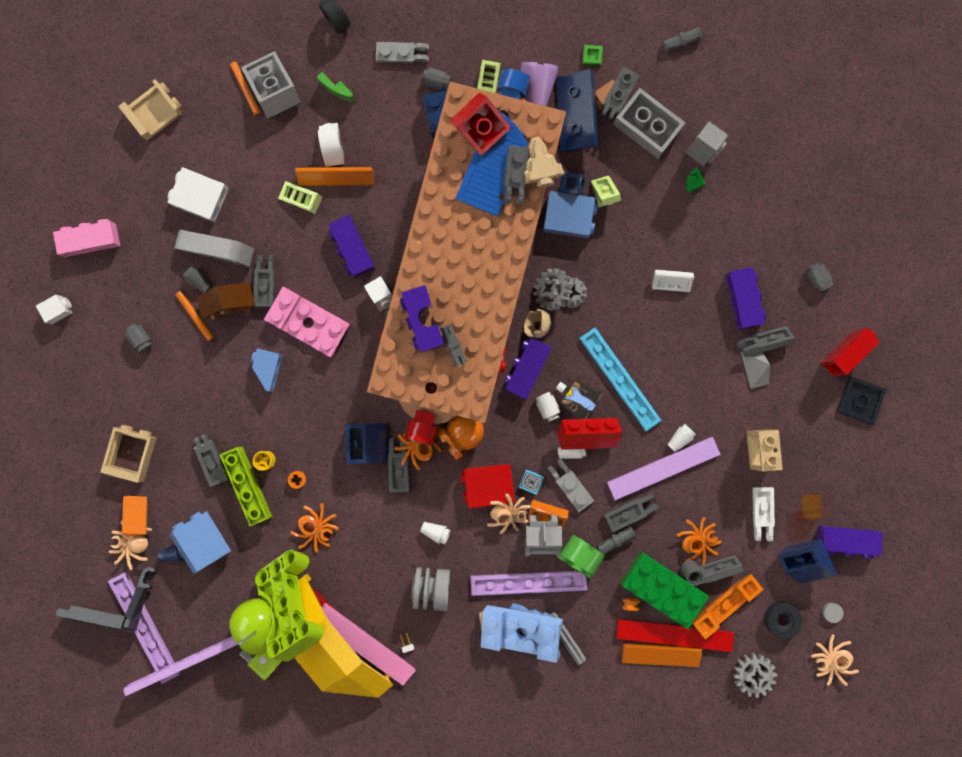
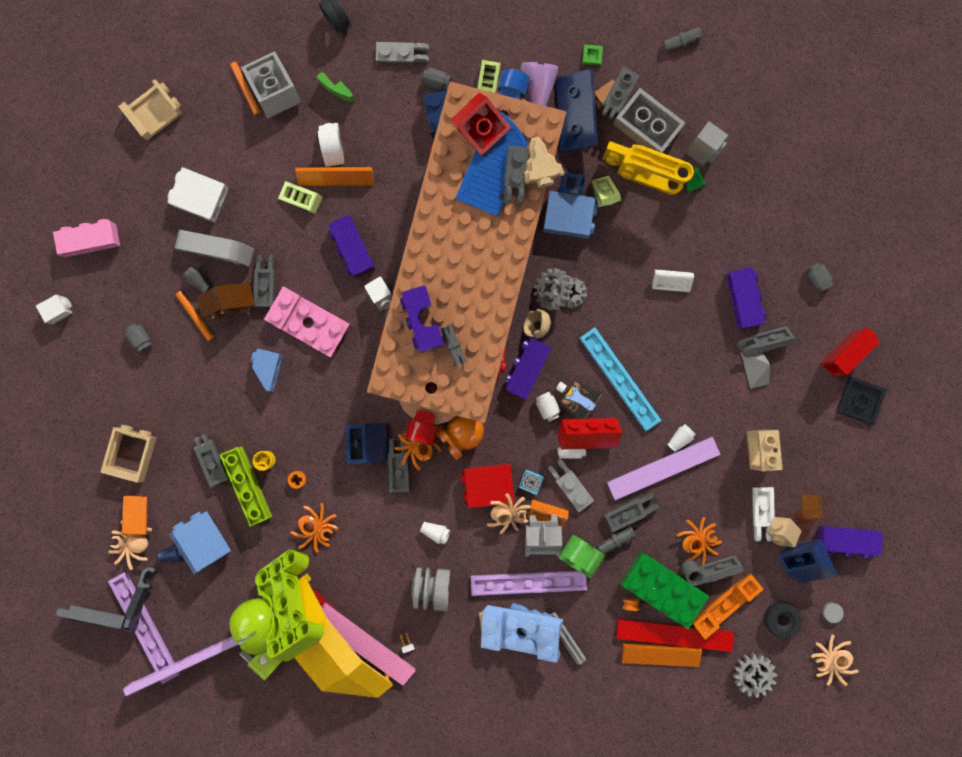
none -> yellow plate [602,141,694,195]
none -> tan brick [767,517,801,548]

